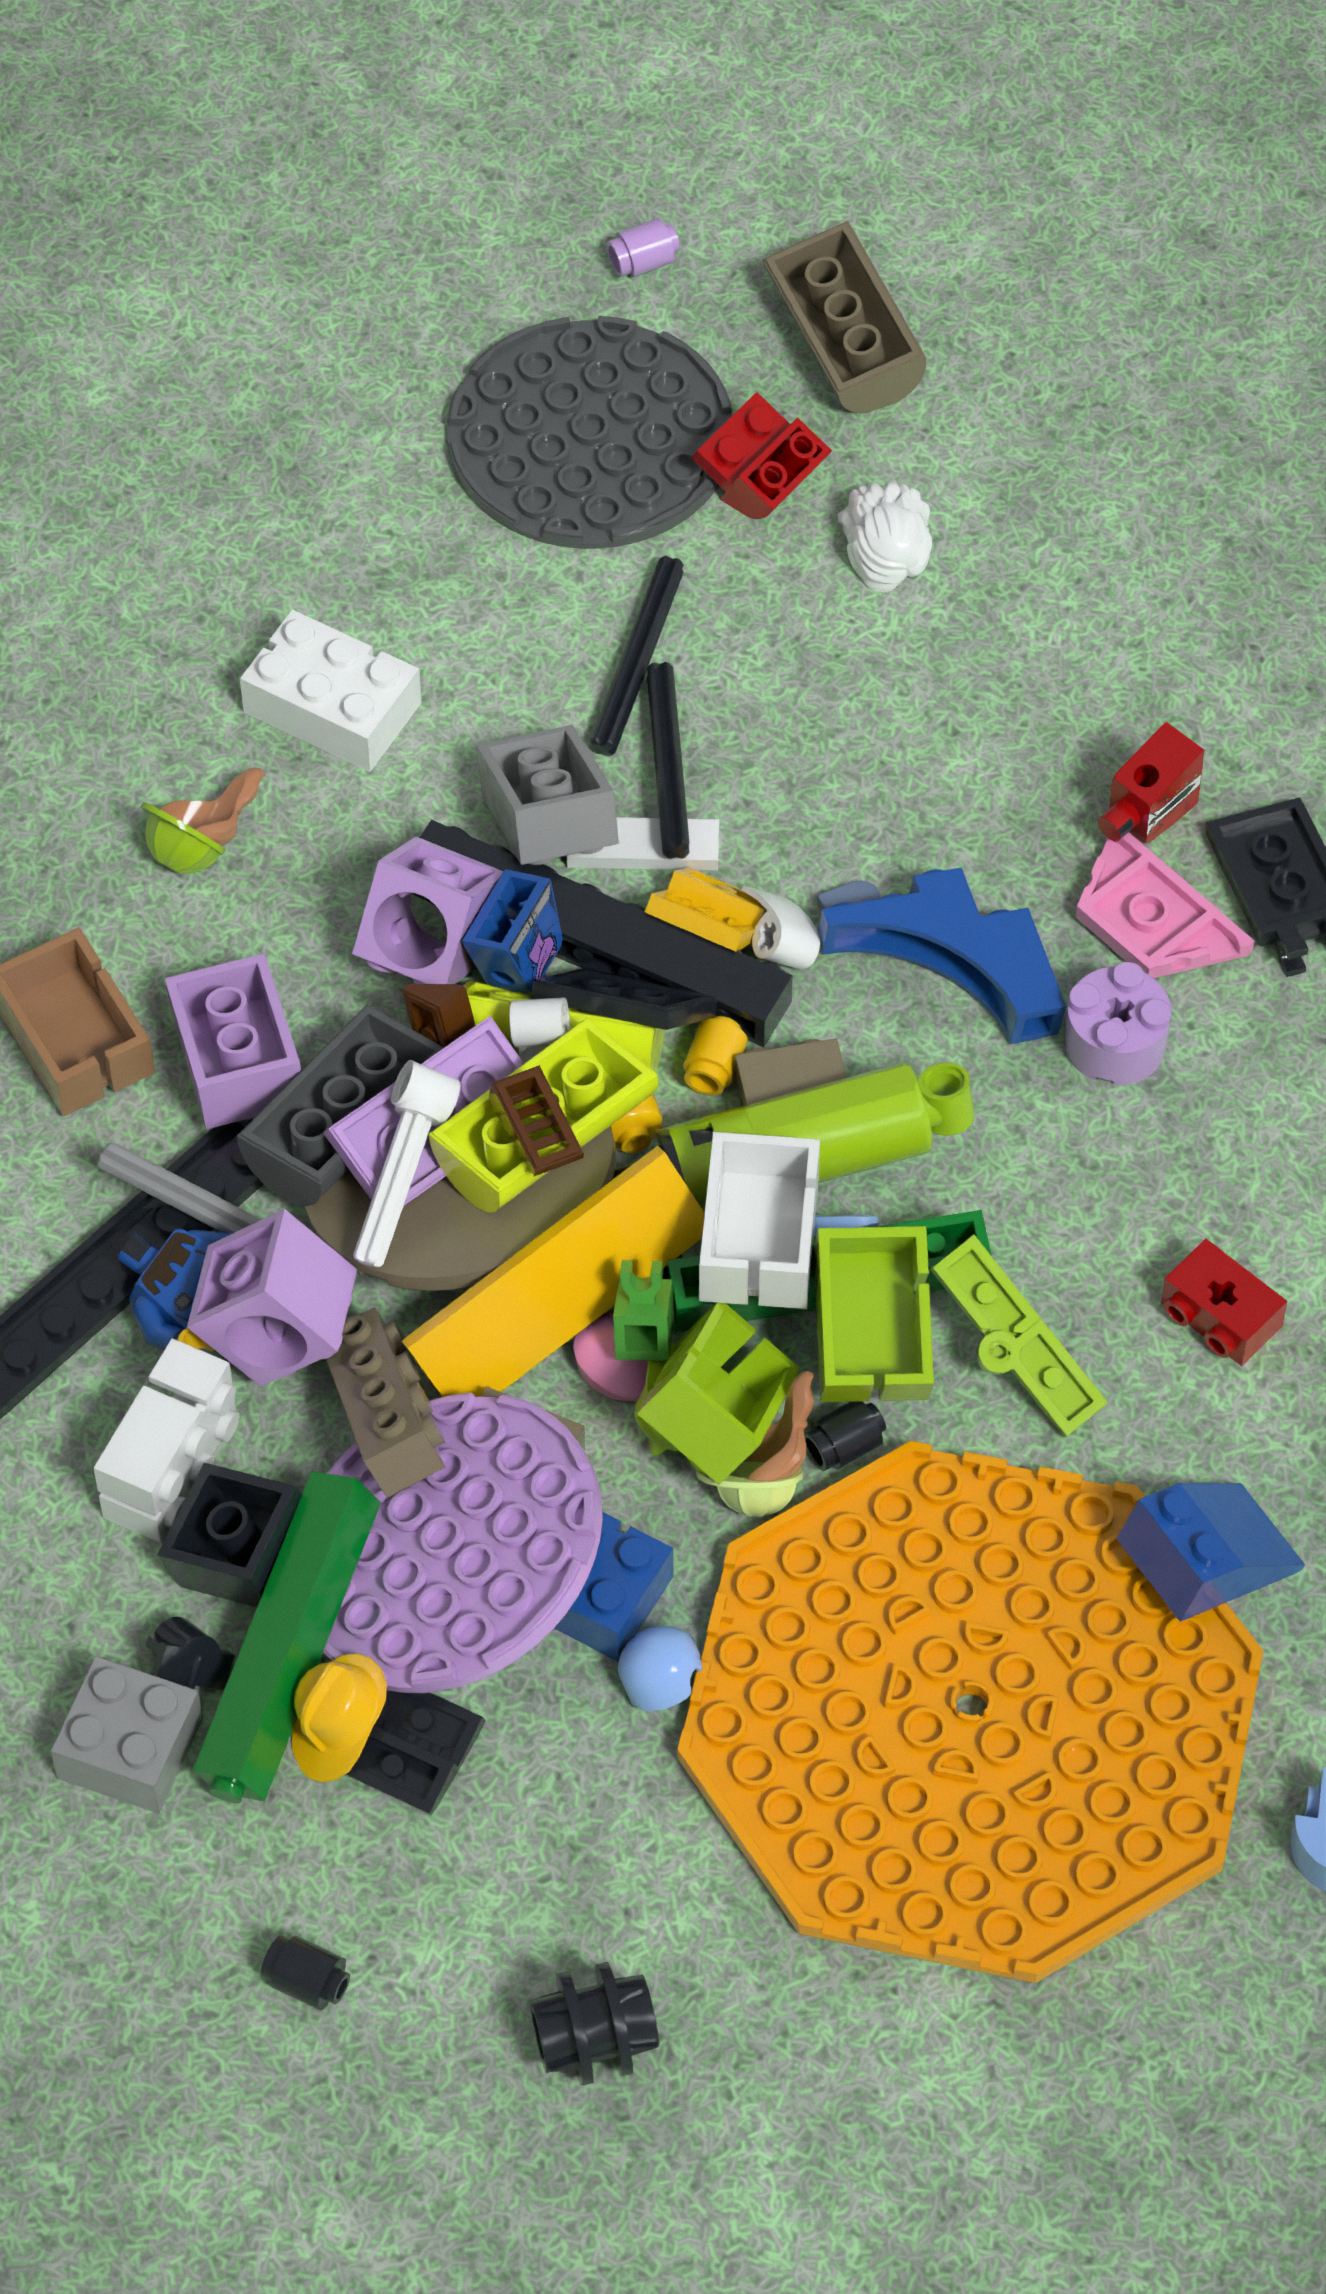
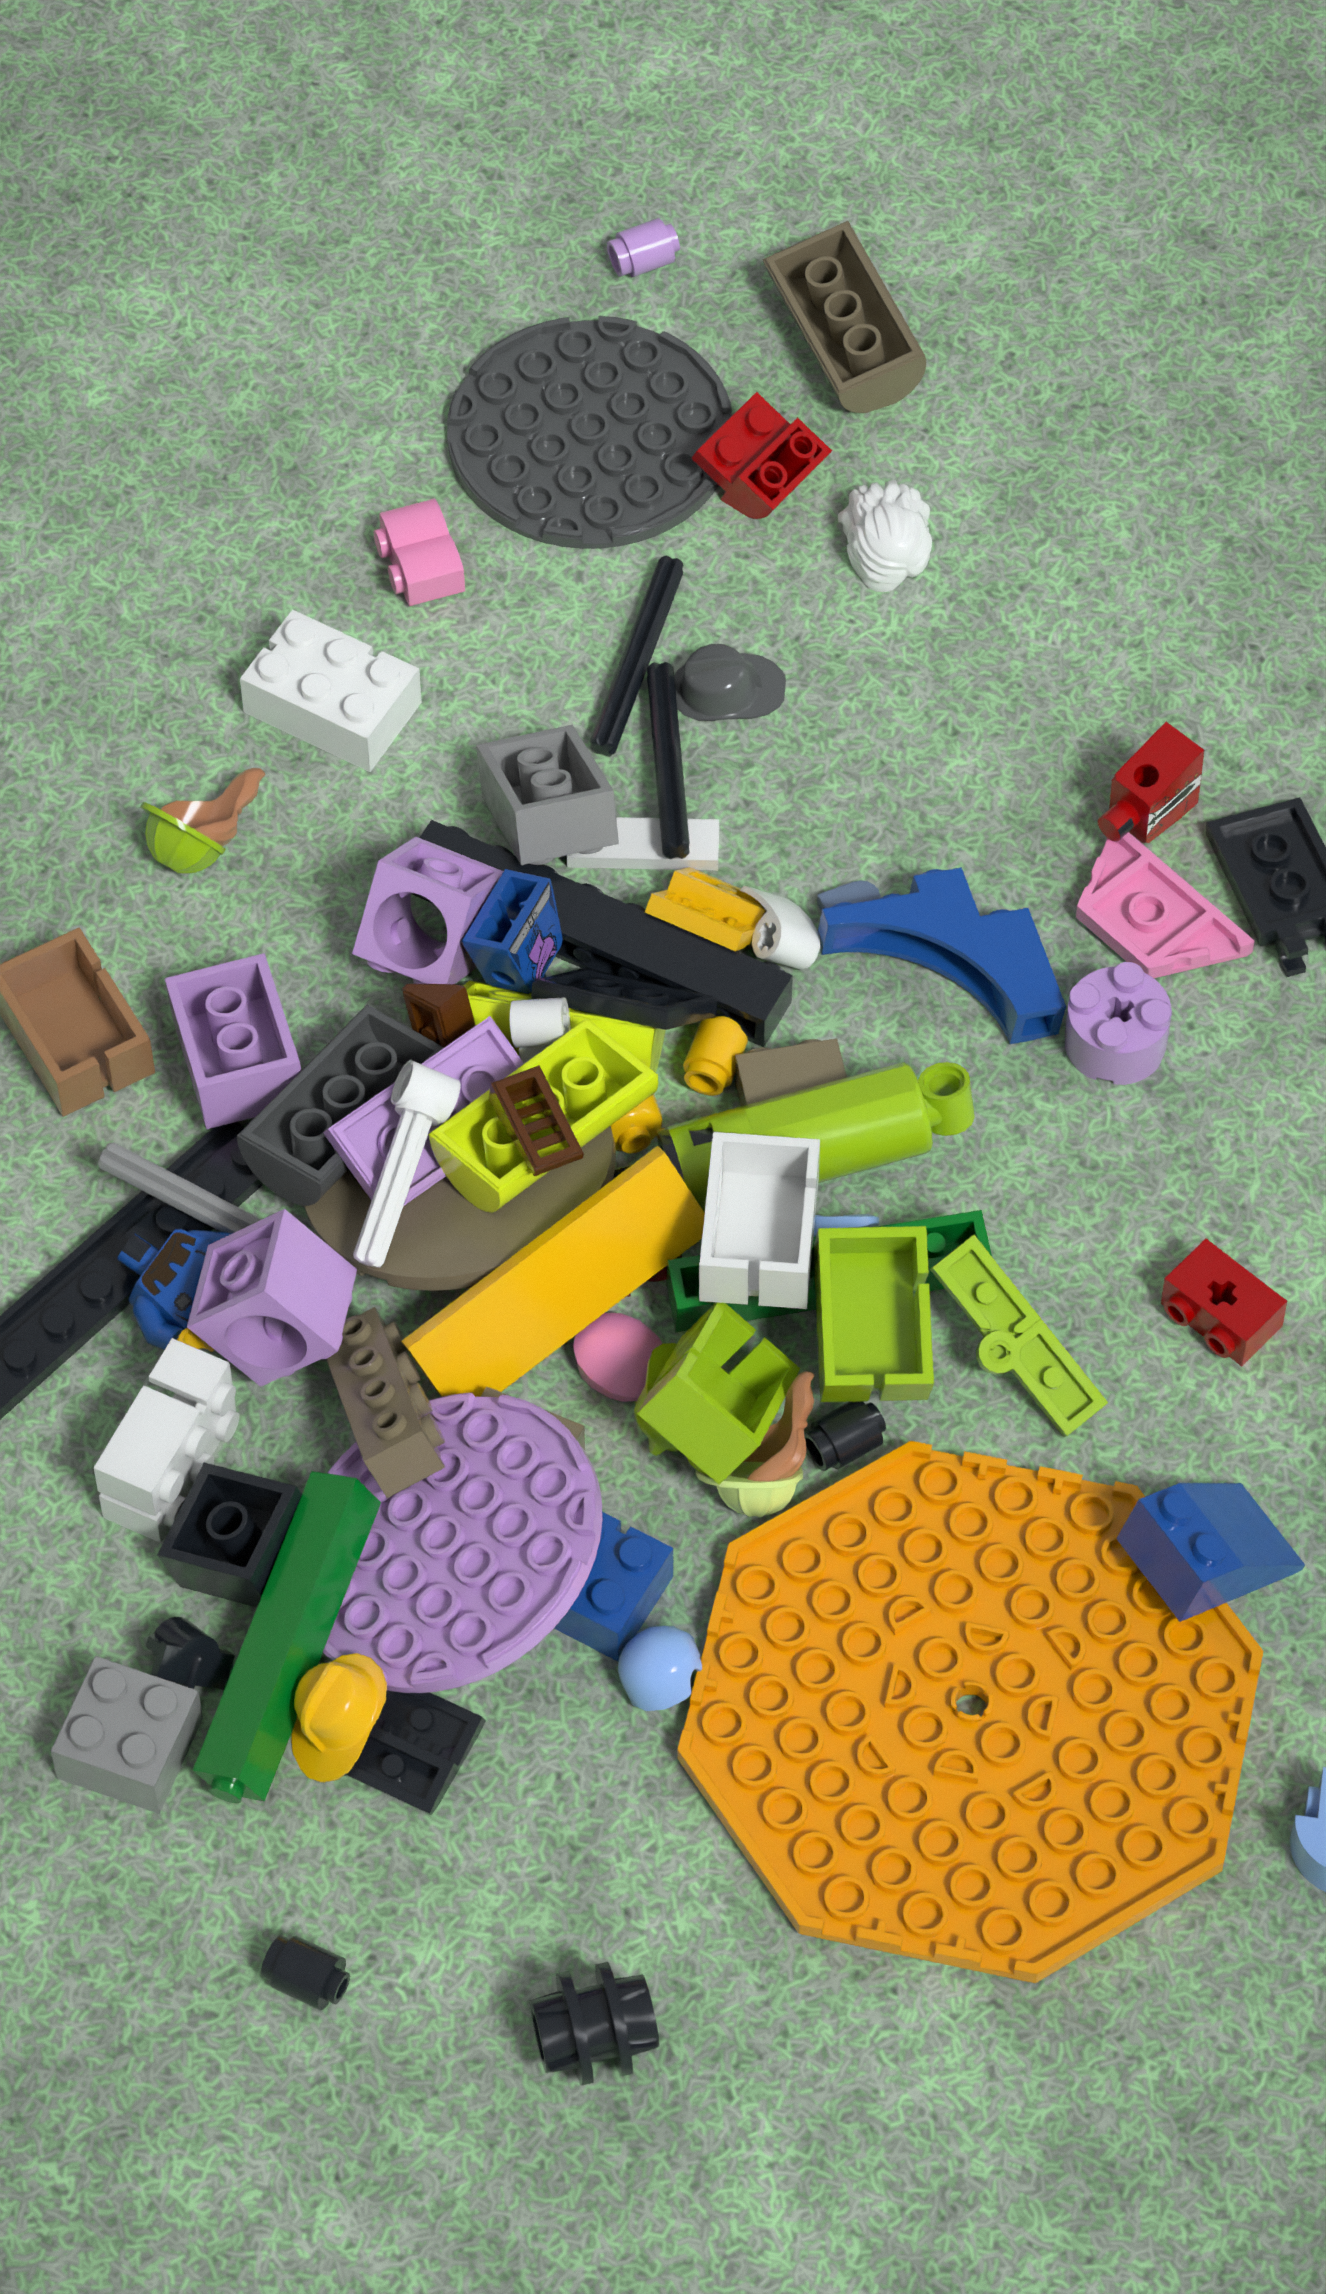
bright green brick [613,1260,674,1361] -> none
none -> bright pink brick [373,498,465,606]
none -> dark grey piece [674,644,786,721]

